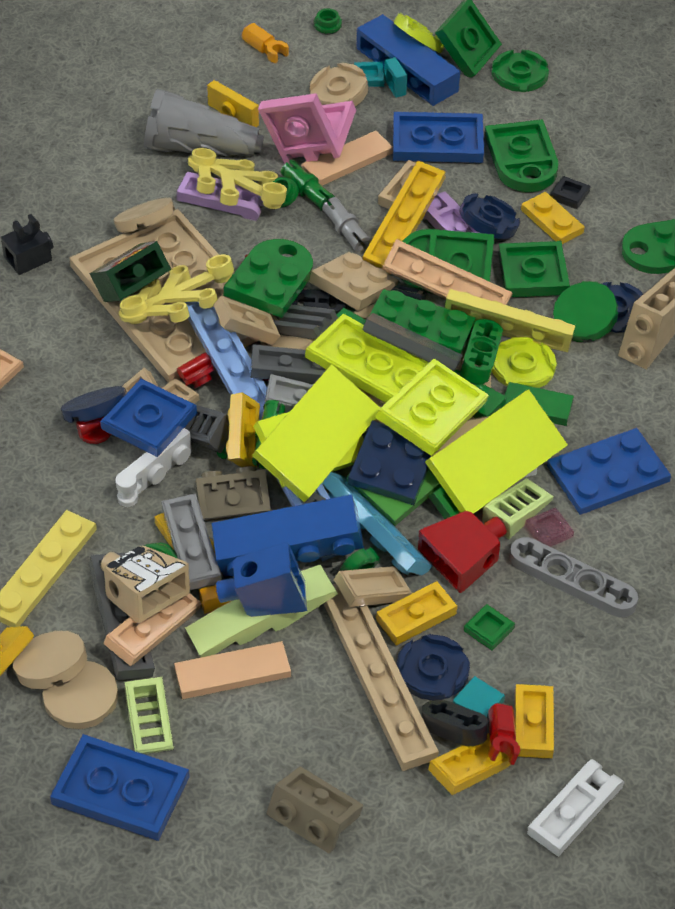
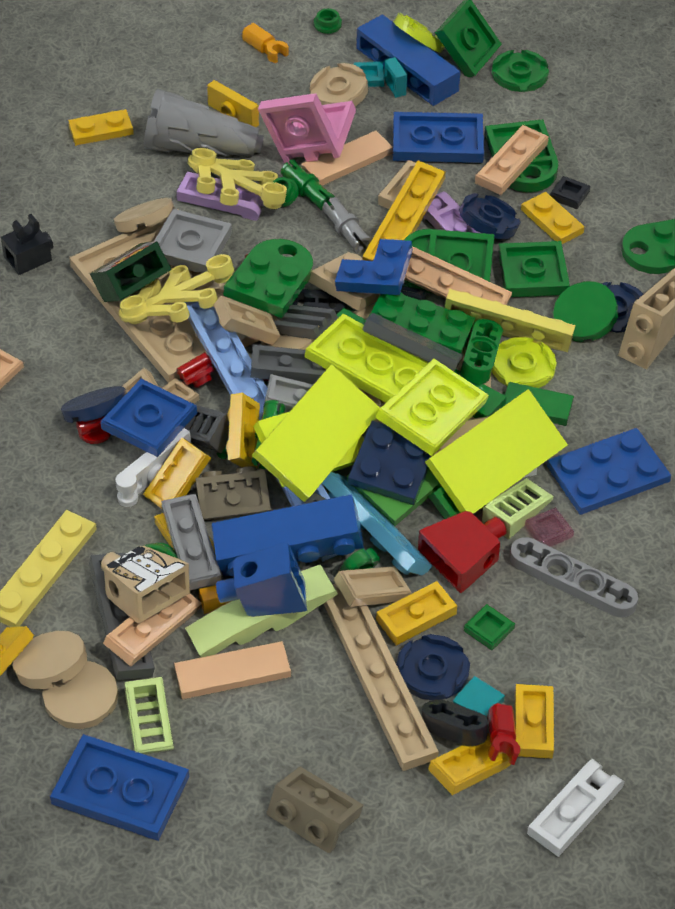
none -> yellow plate [68,109,134,146]
none -> yellow plate [143,437,211,509]
none -> light grey plate [154,209,232,273]
none -> blue plate [335,239,413,295]
none -> light nougat tile [475,125,549,195]

